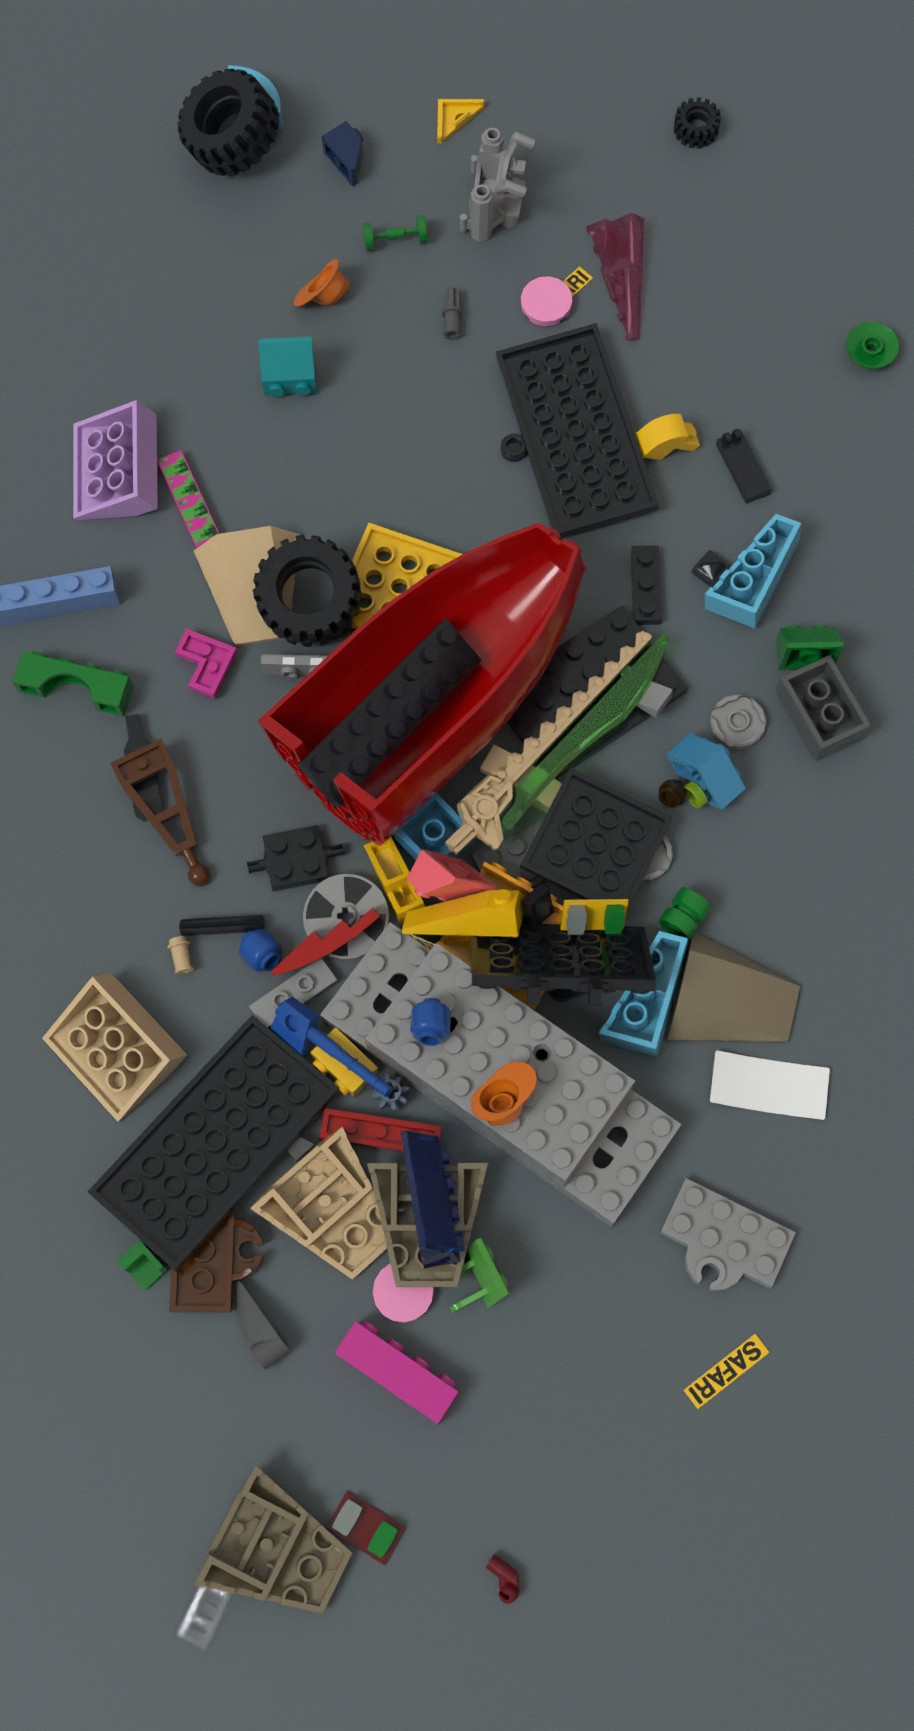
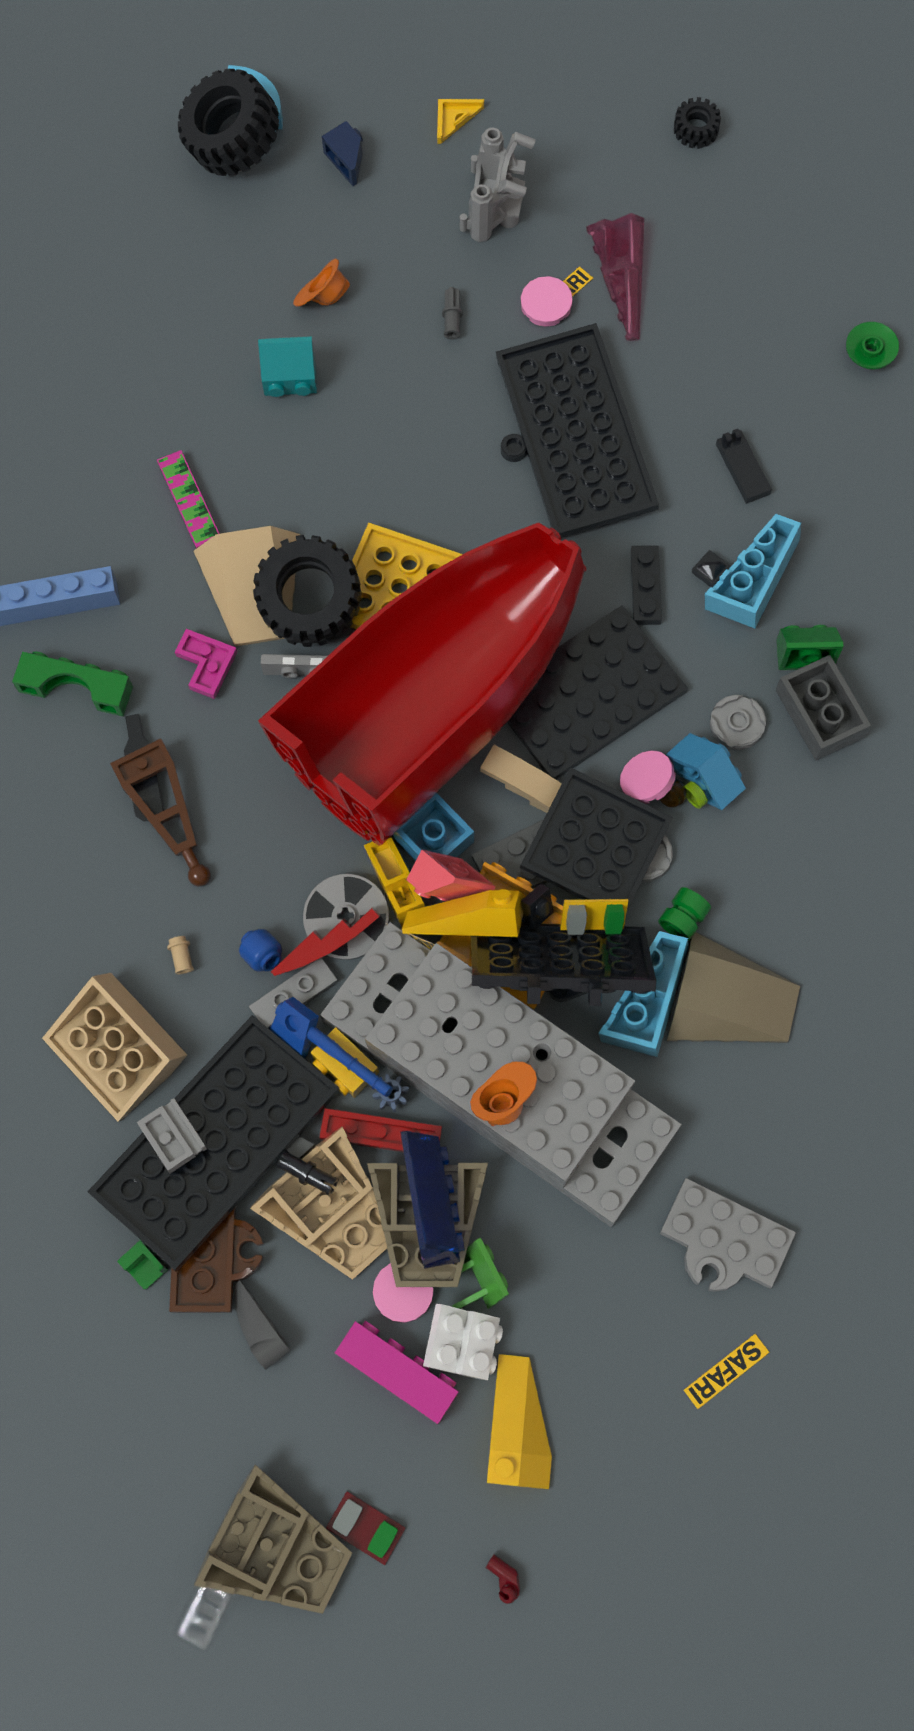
lavender slope [73,400,158,520] -> none
black axle [179,915,265,936] -> none
black plate [247,825,344,891] -> none
black plate [297,618,482,808] -> none
green wheel [363,215,427,251] -> none
blue head [410,998,451,1046] -> none
piece [445,631,669,855] -> none
light grey slope [633,681,673,718] -> none
yellow brick [635,414,700,460] -> none
white sticker [710,1050,830,1120] -> none
none -> light grey plate [137,1098,207,1173]
none -> black pin [277,1151,339,1196]
none -> white plate [423,1304,503,1380]
none -> yellow wedge [487,1354,552,1489]
none -> bright pink tile [620,751,676,804]

